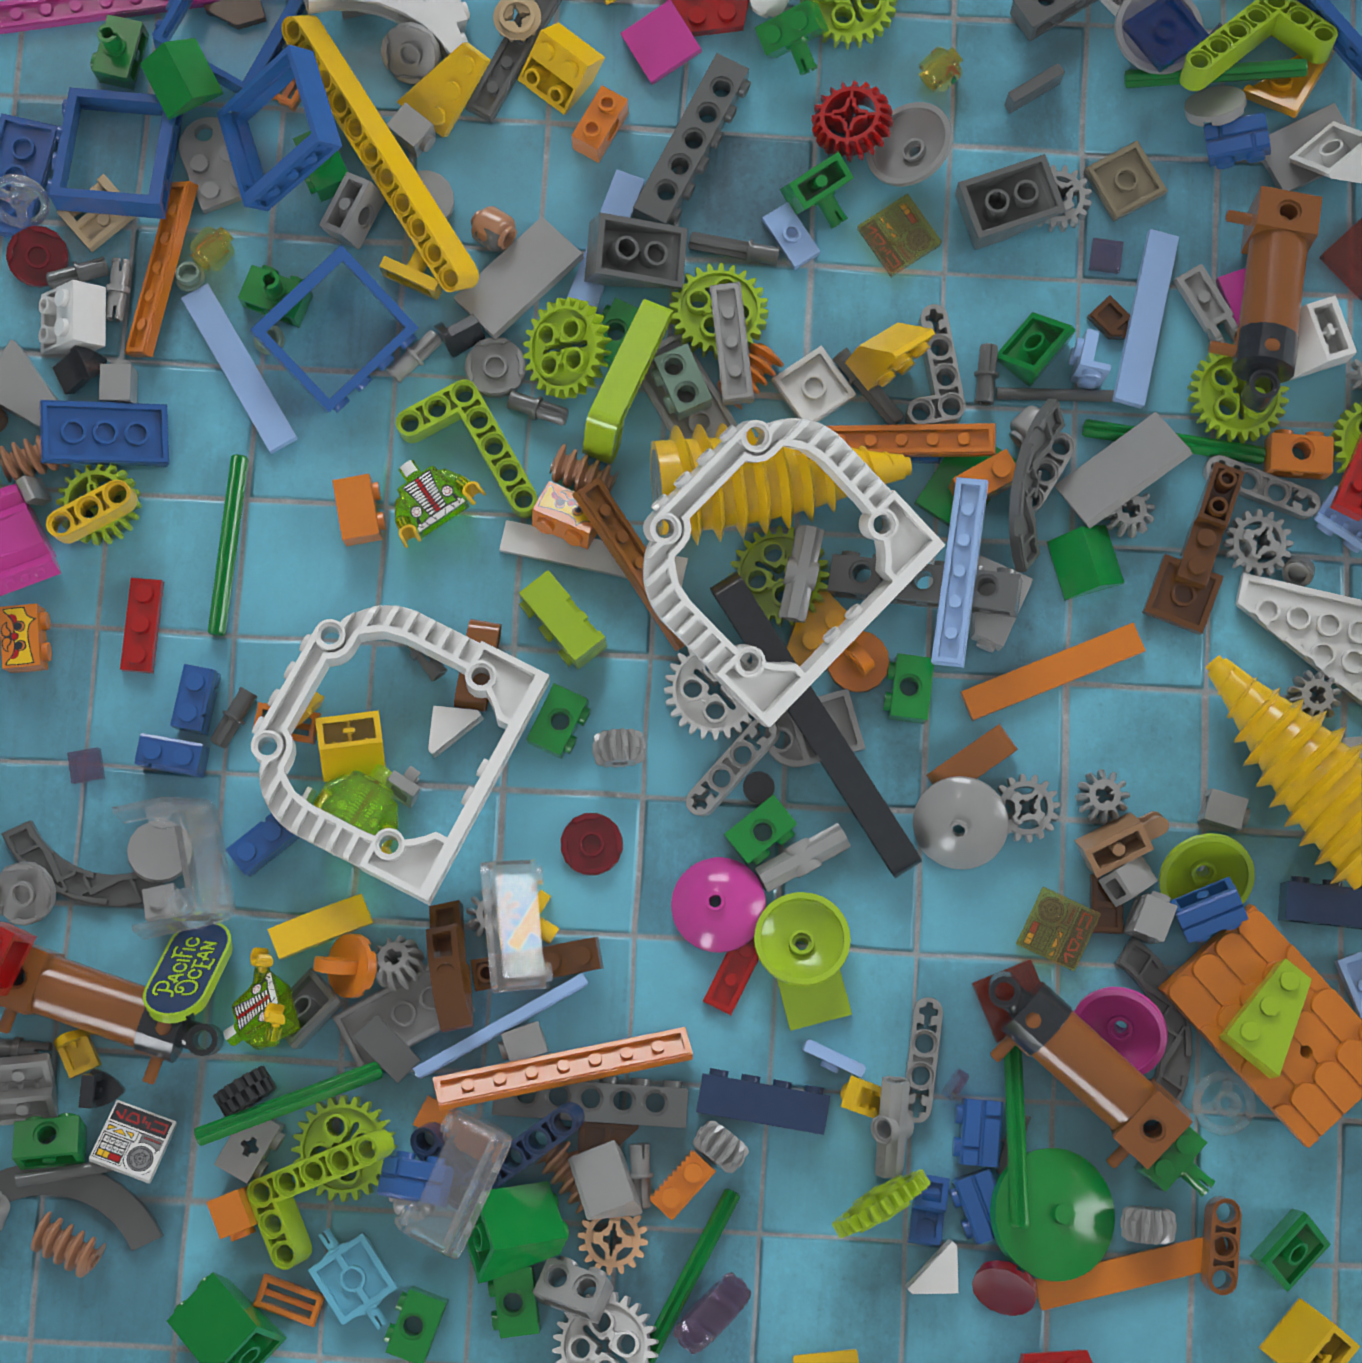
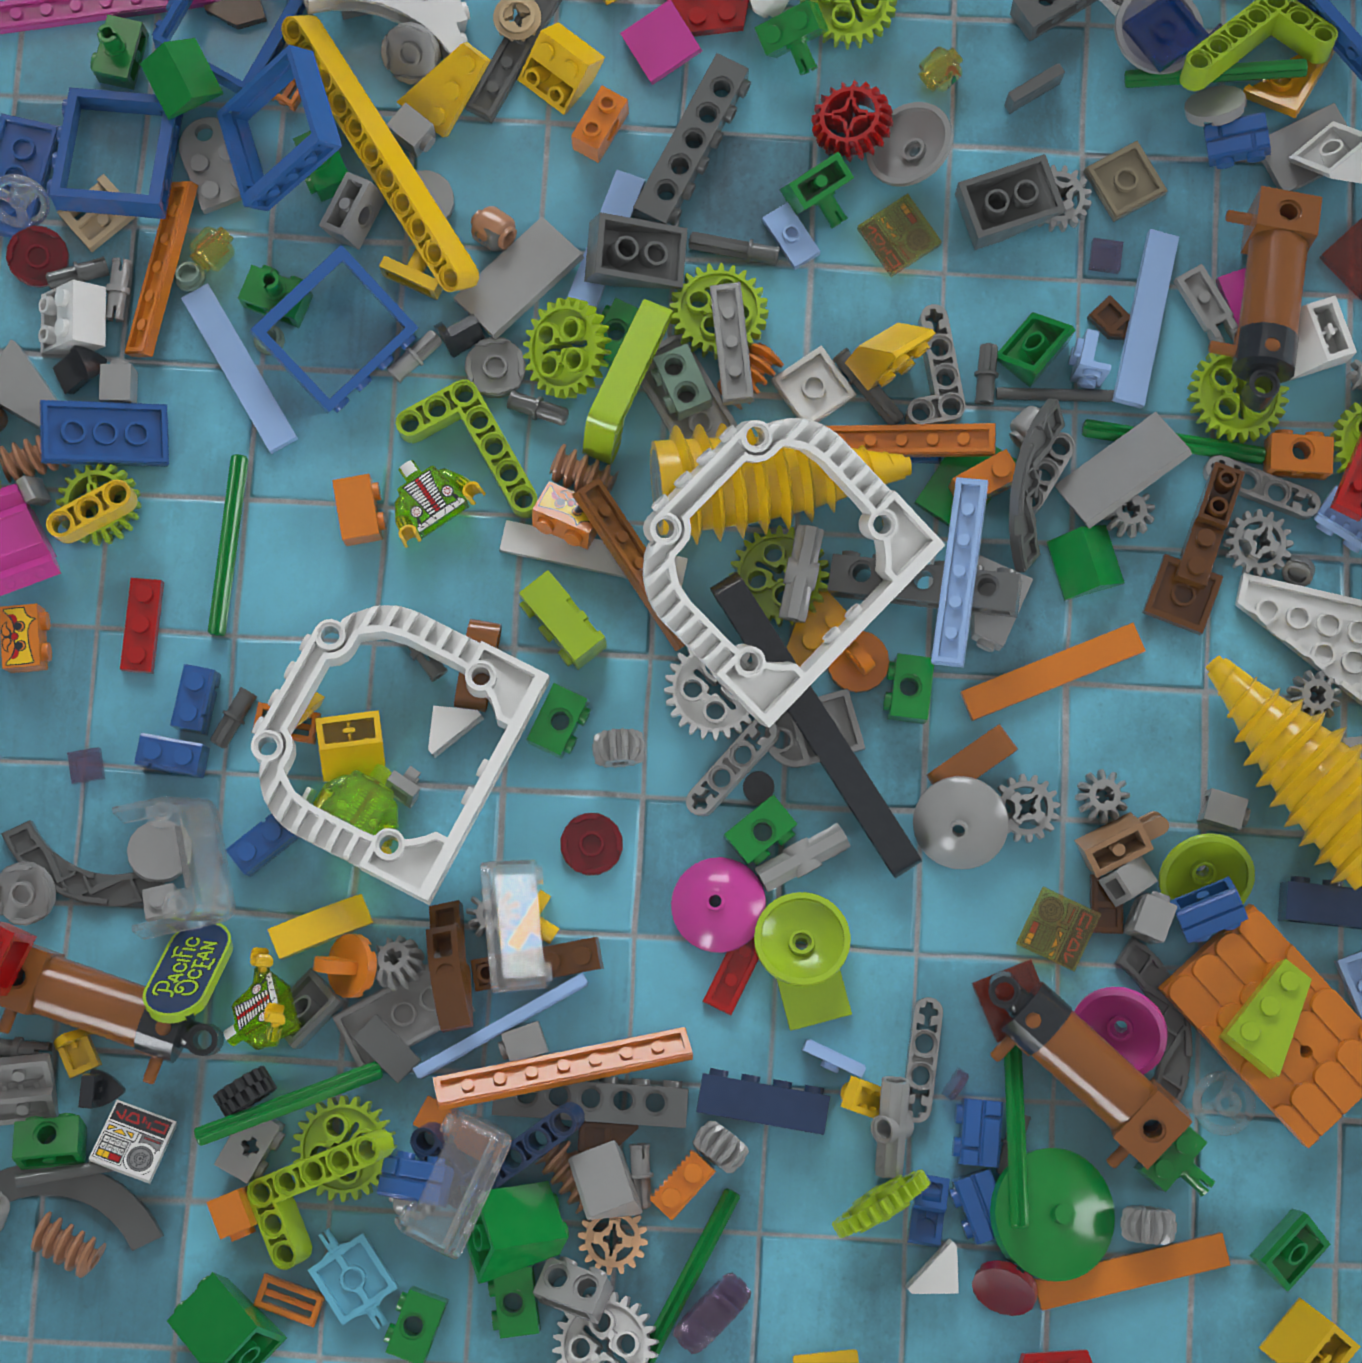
dark orange beam [1201,1196,1242,1295] -> none

